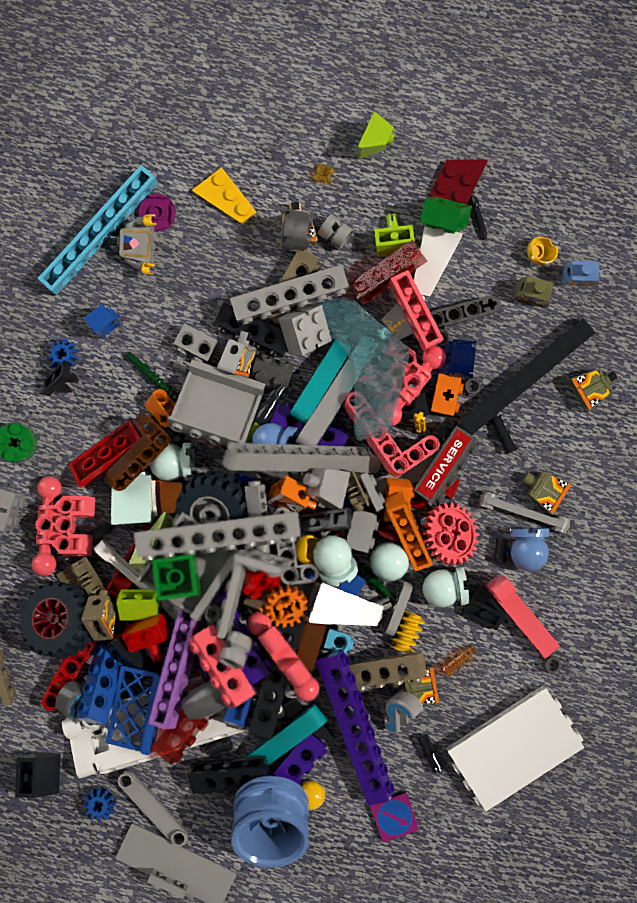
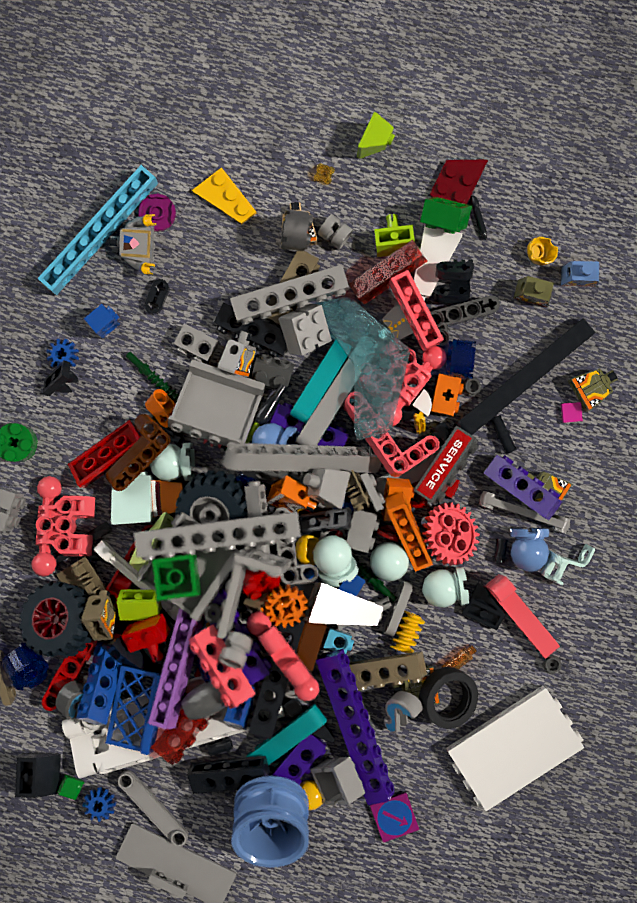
black axle [418,734,444,773] -> none
none -> clear blue brick [2,643,49,690]
none -> green tile [57,775,84,800]
none -> black beam [144,279,170,315]
none -> light grey piece [310,757,365,805]
none -> white tile [412,390,432,417]
none -> black tyre [419,667,478,729]
none -> black piece [433,259,474,303]
none -> dark purple brick [484,455,563,520]
none -> light aqua piece [541,544,595,585]
none -> dark pink tile [561,402,583,423]

